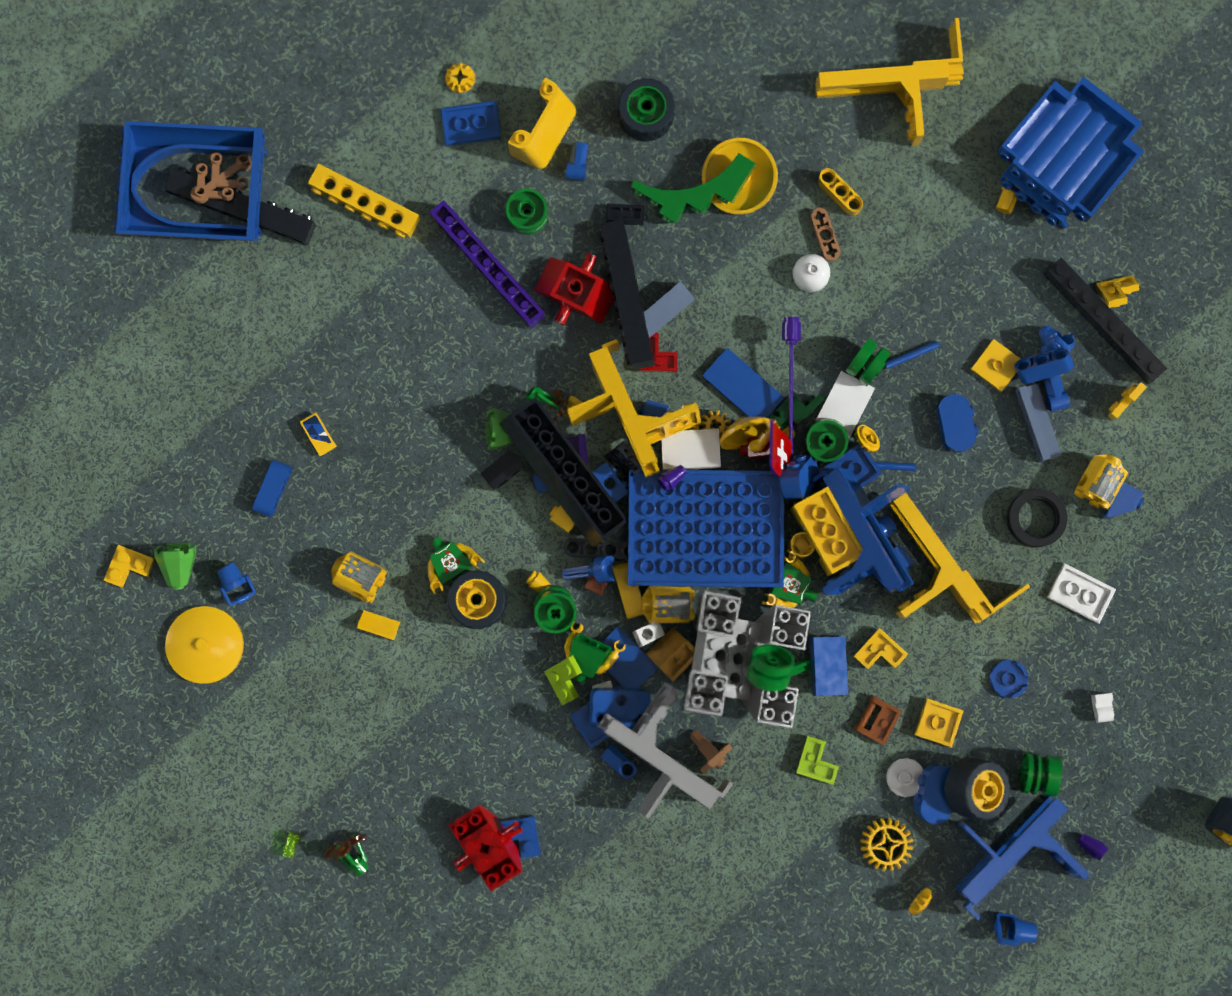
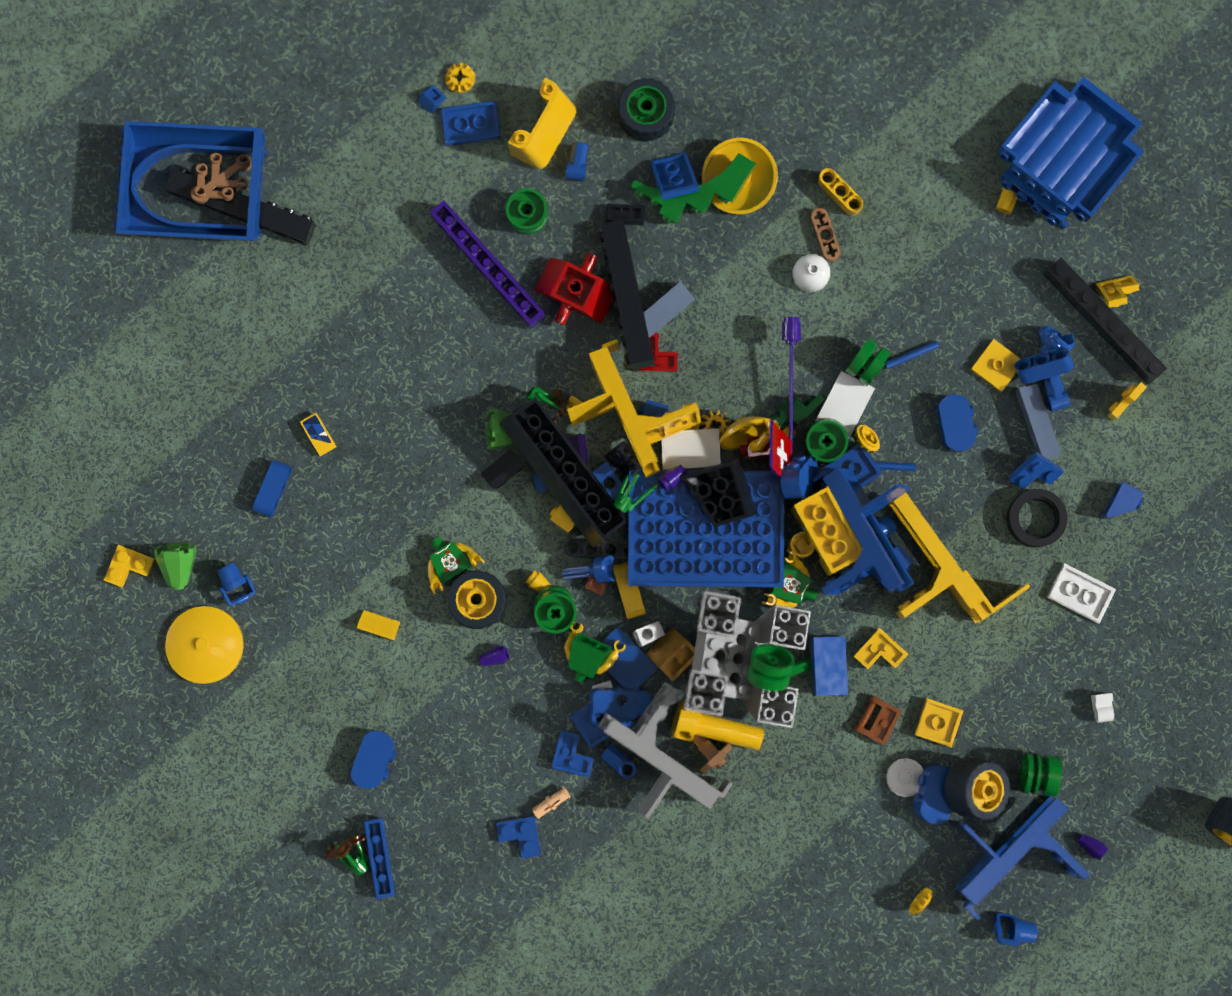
clear neon green pin [282,832,301,858] -> none
yellow brick [308,163,420,239] -> none
yellow cylinder [331,551,387,604] -> none
red slope [448,805,522,891] -> none
lime plate [544,656,582,706] -> none
yellow cylinder [641,586,695,623] -> none
blue tile [702,348,785,418] -> none
lime plate [796,736,839,785] -> none
yellow piece [815,18,964,146] -> none
yellow gear [860,818,913,871] -> none
blue tile [989,660,1029,698] -> none
yellow cylinder [1074,454,1128,510] -> none
none -> blue brick [350,731,397,789]
none -> blue brick [363,817,396,899]
none -> blue slope [418,85,447,114]
none -> dark purple cone [479,645,509,667]
none -> light nougat pin [532,787,571,819]
none -> blue plate [552,730,594,777]
none -> green plant [613,473,659,513]
none -> blue tile [650,153,699,200]
none -> yellow piece [671,700,764,751]
none -> black wedge [680,458,757,527]
none -> blue plate [1009,451,1064,489]

